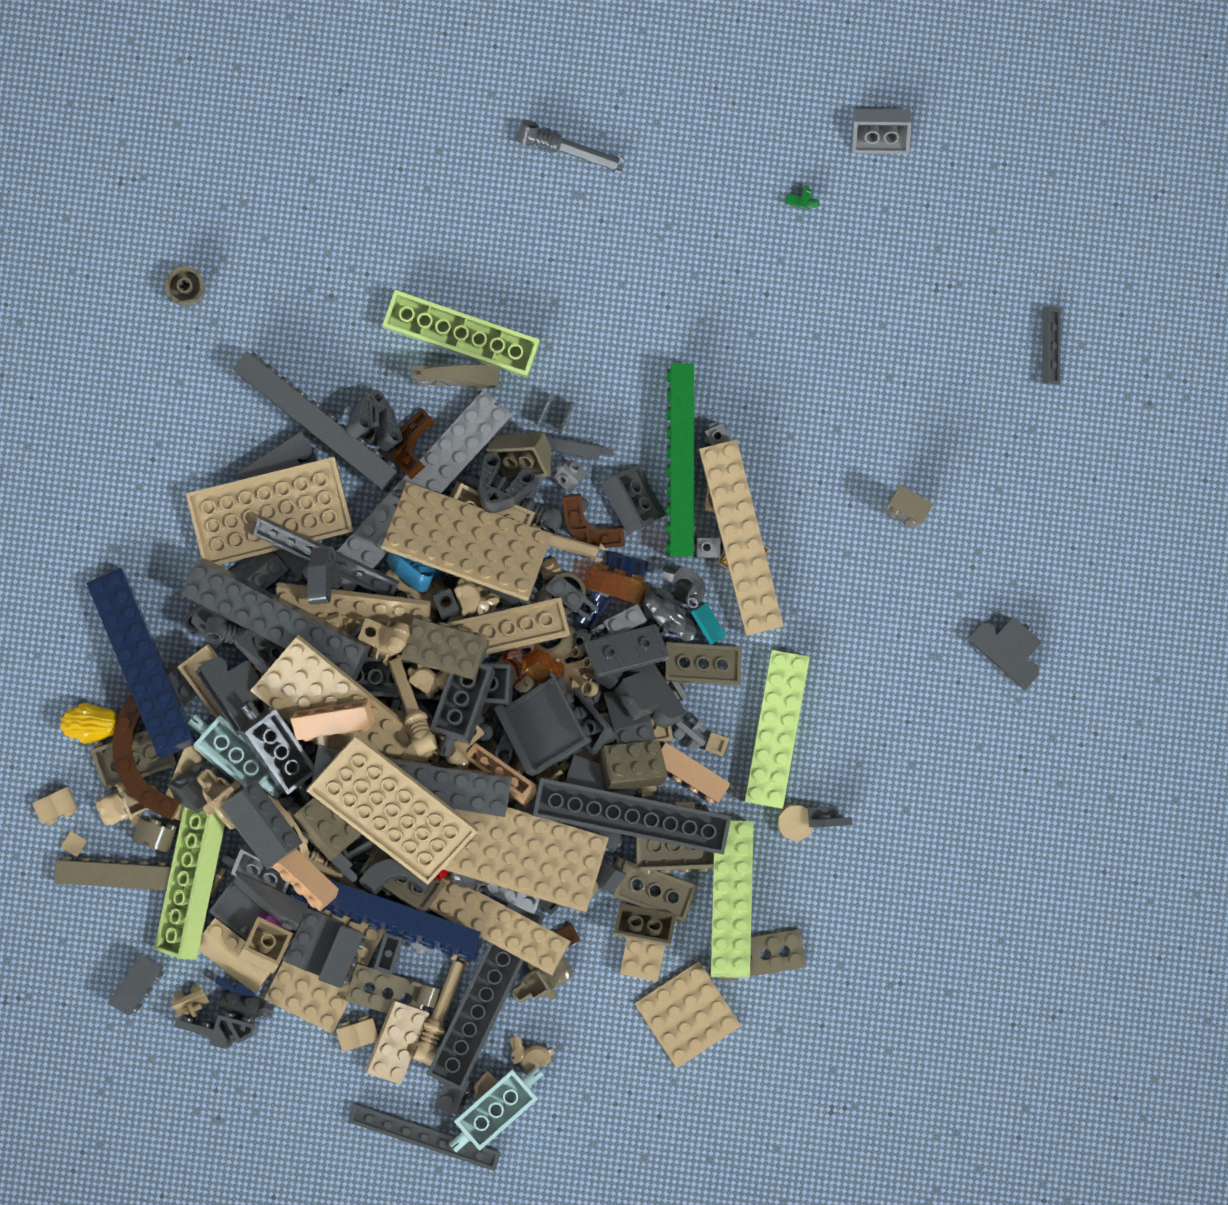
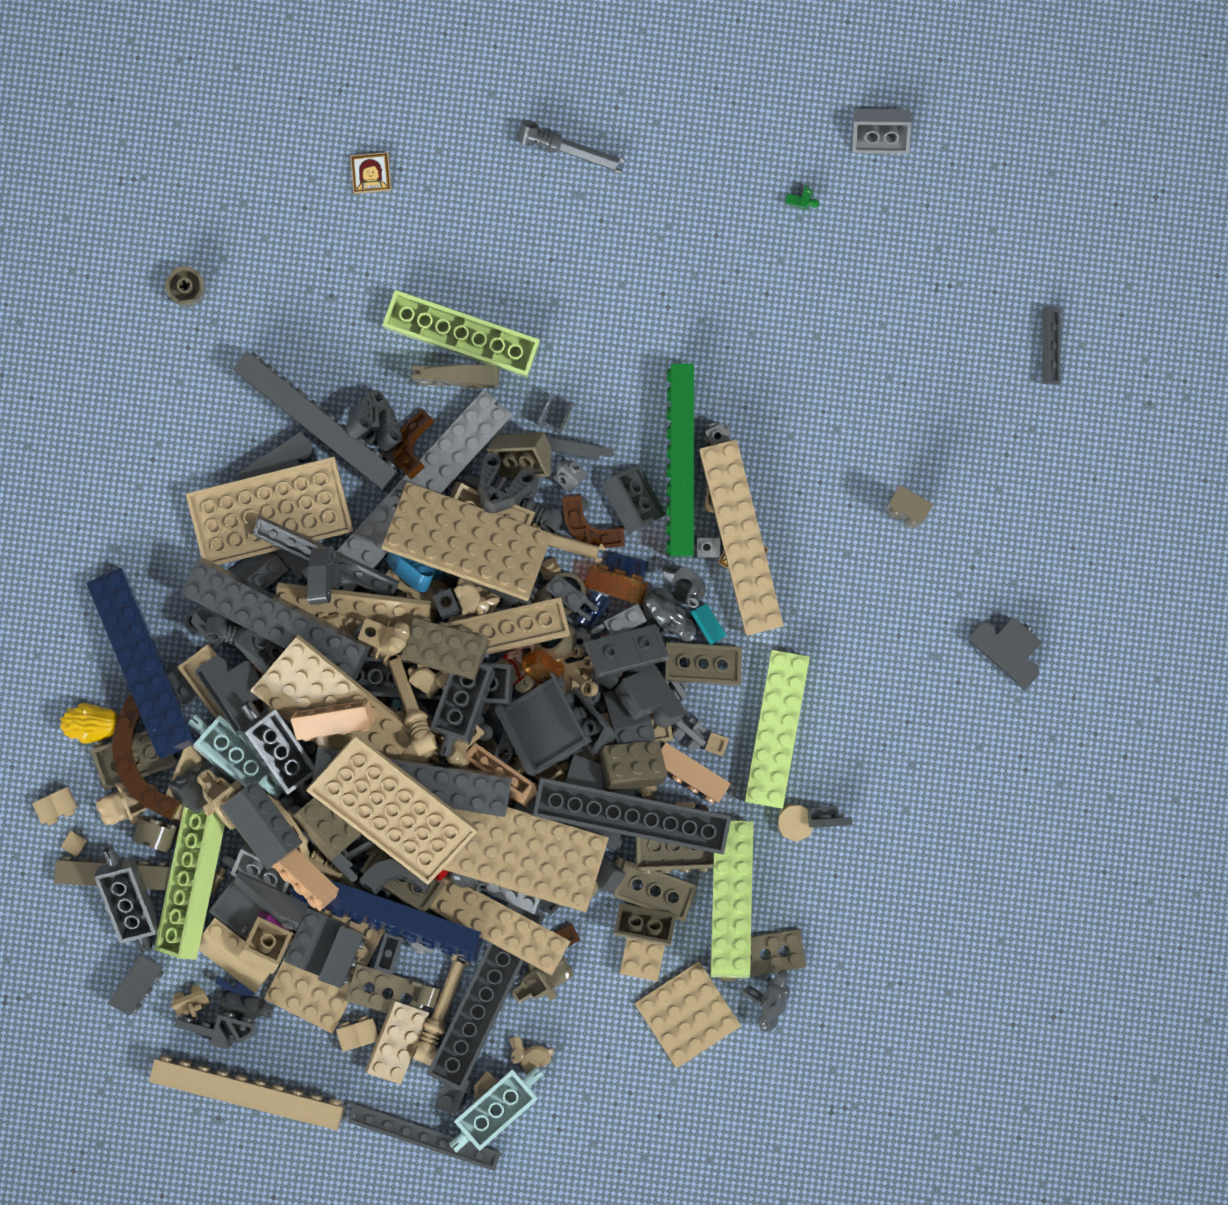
none -> dark grey brick [94,846,159,953]
none -> tan brick [149,1055,346,1130]
none -> tile [350,152,392,194]
none -> dark grey piece [742,970,790,1032]

